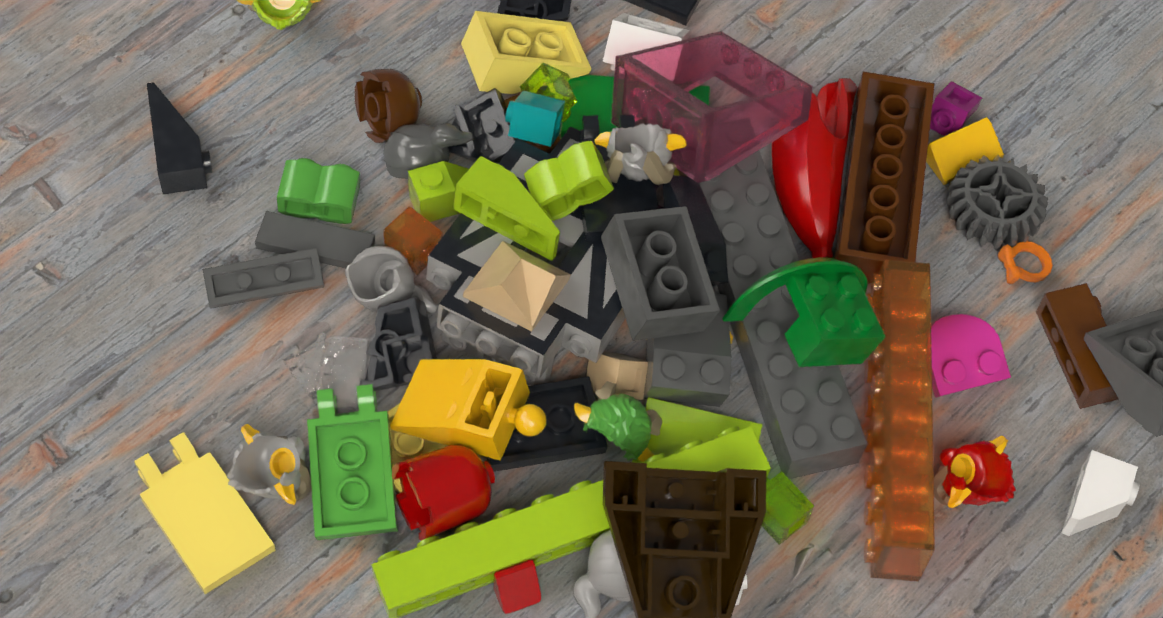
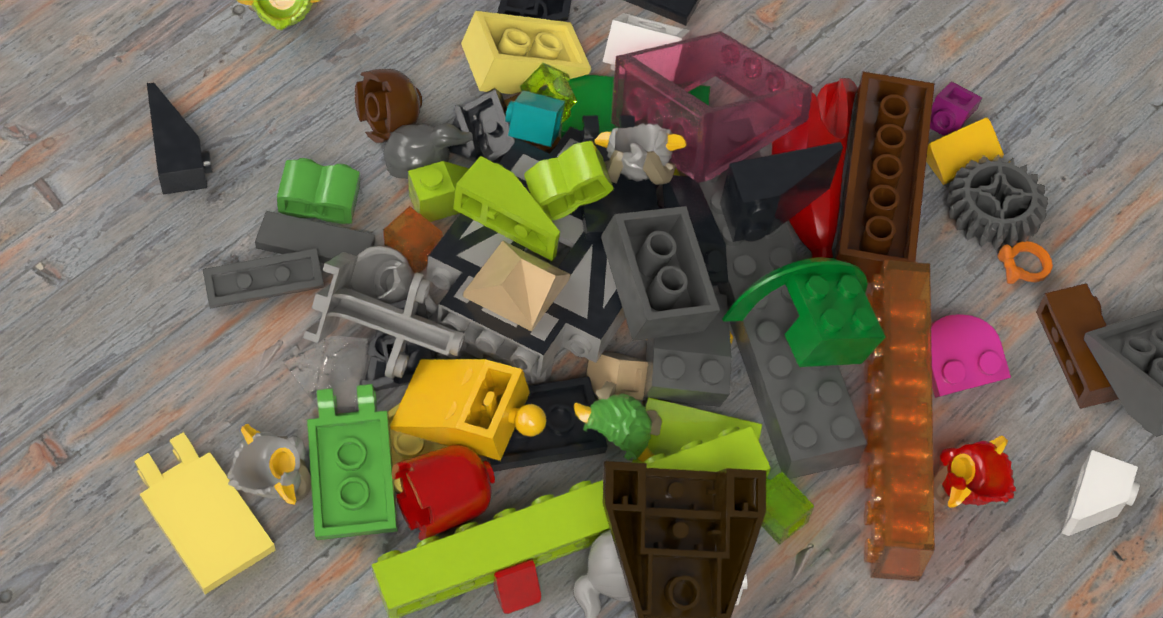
none -> light grey piece [303,252,465,379]
none -> black slope [720,142,843,242]

